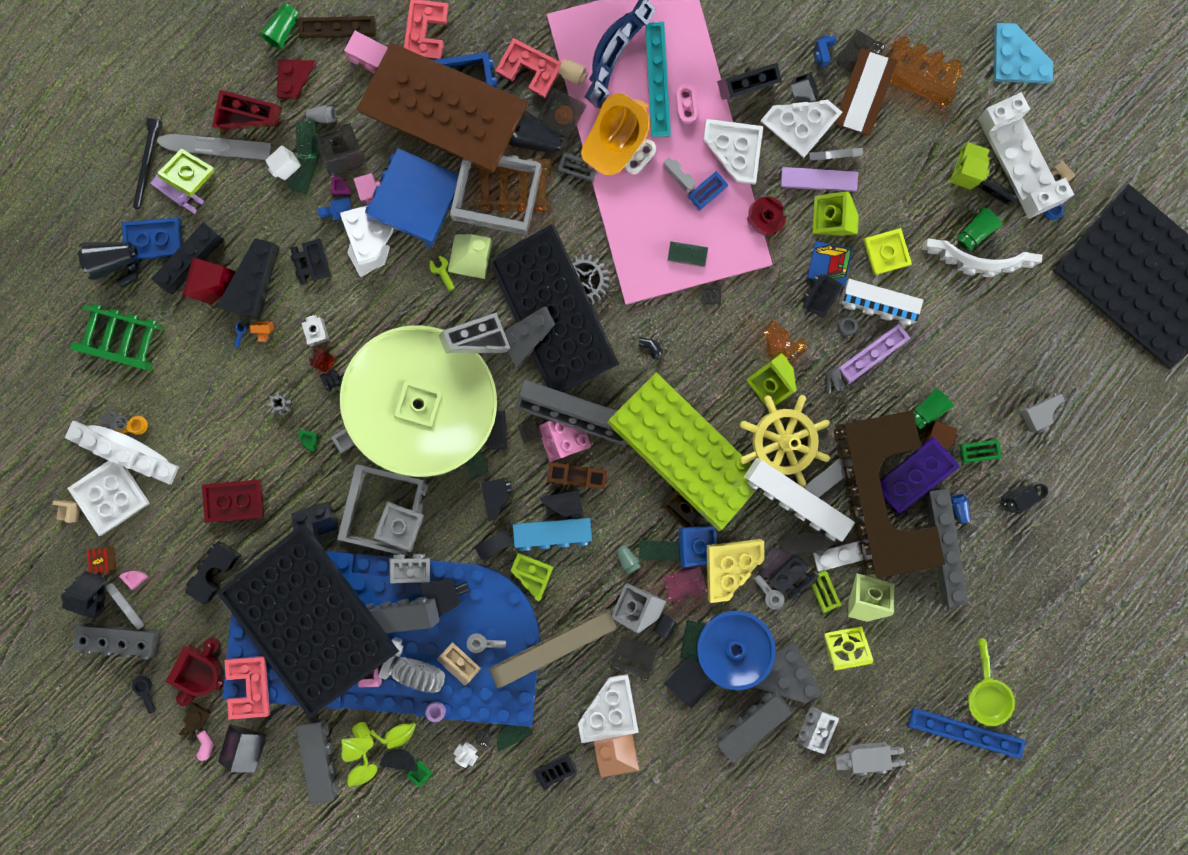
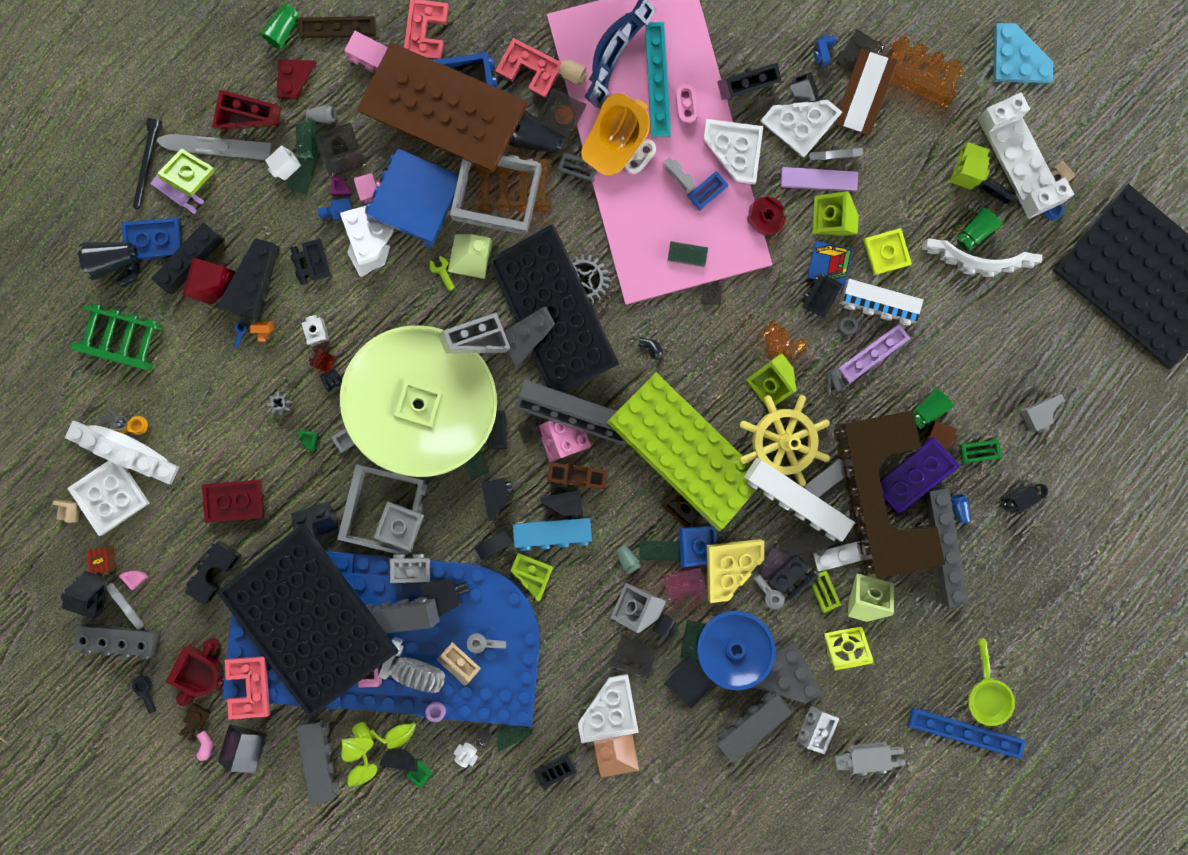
dark tan beam [489,609,617,688] -> none

